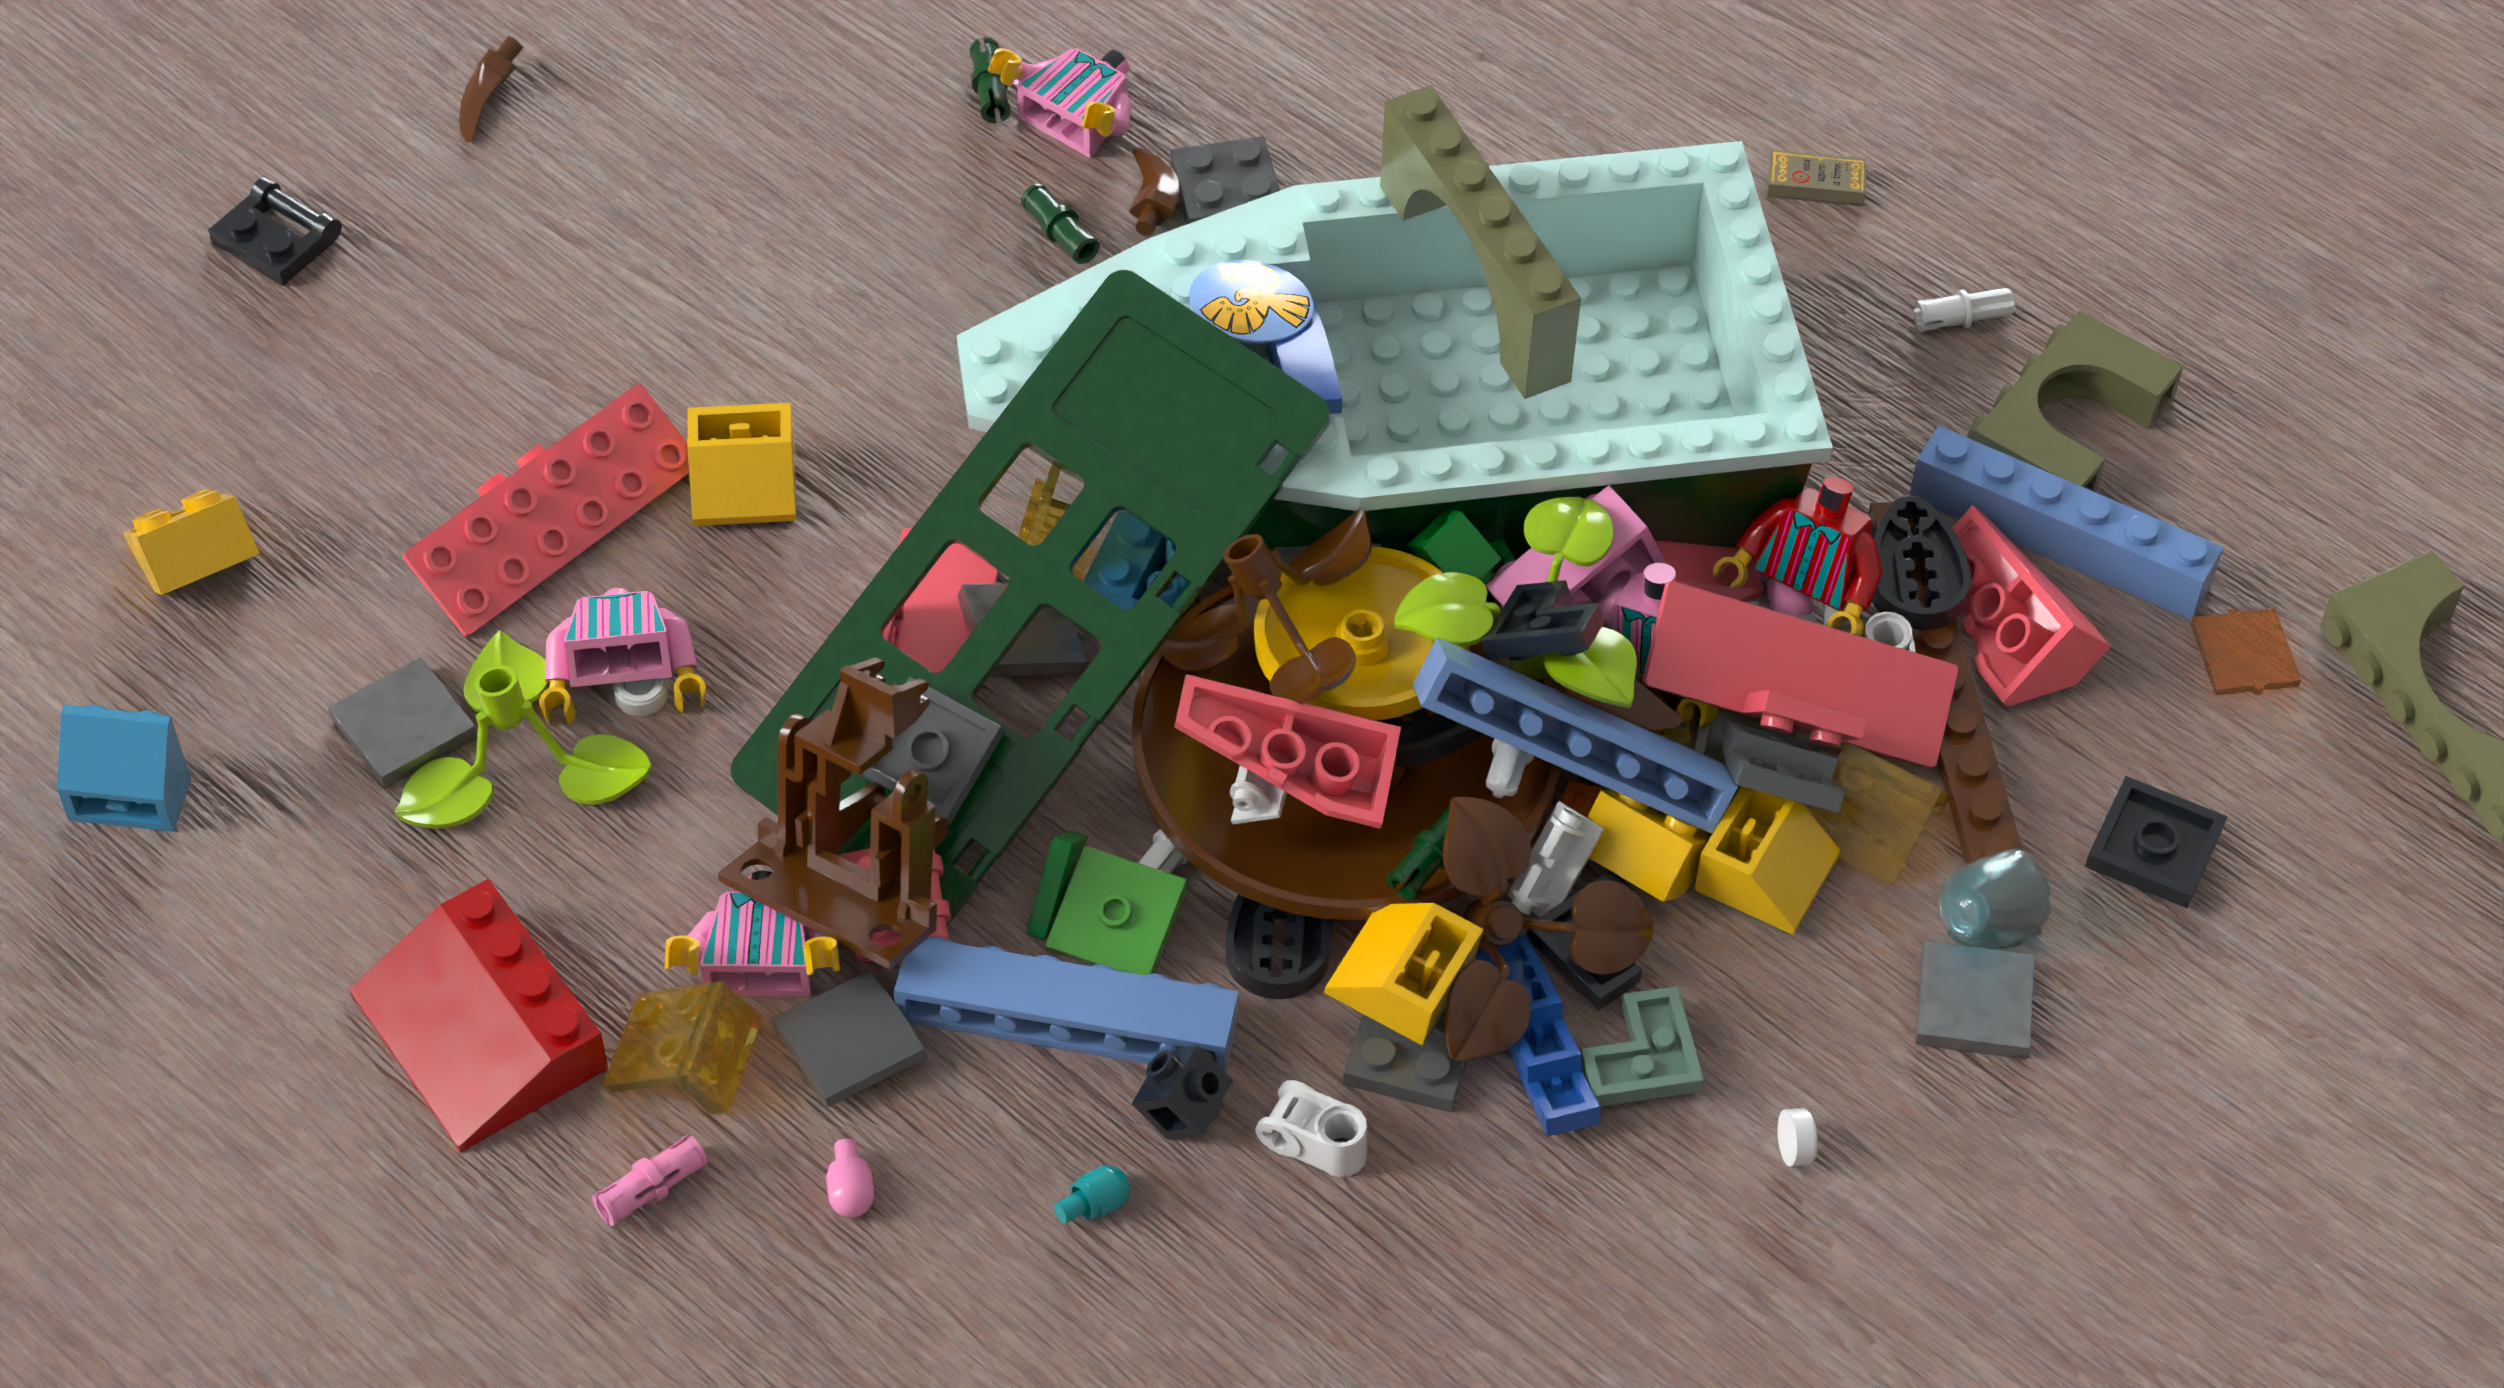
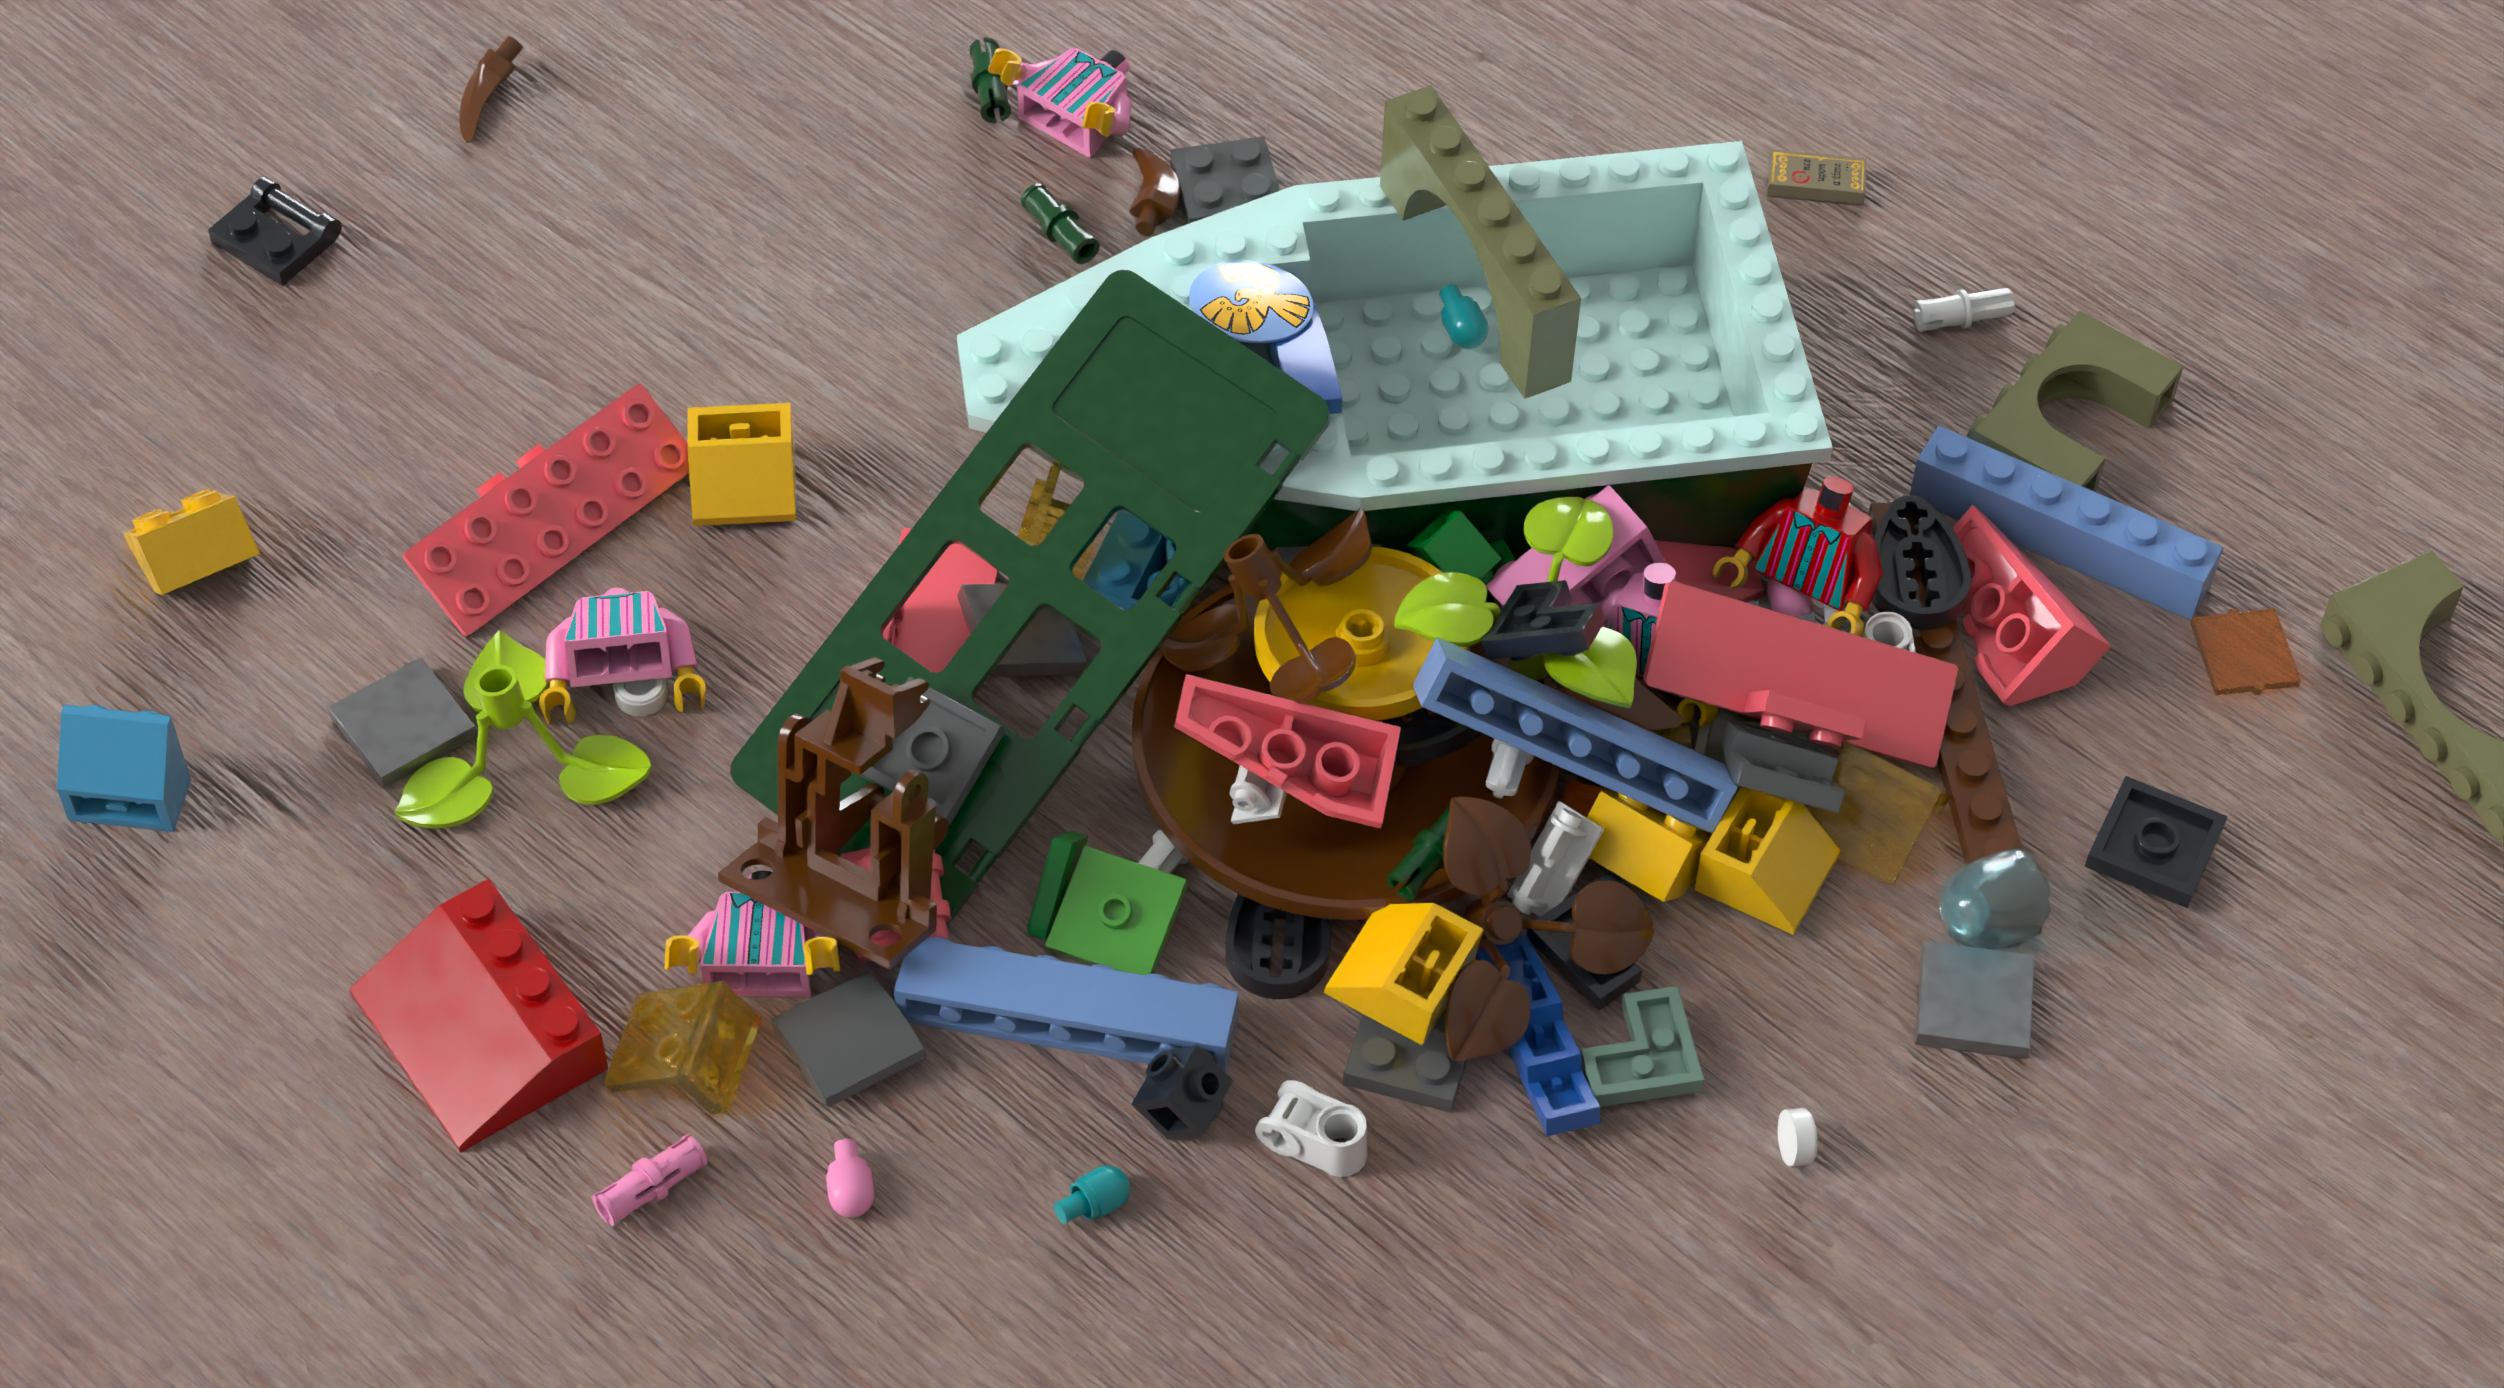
none -> teal cylinder [1439,284,1489,349]

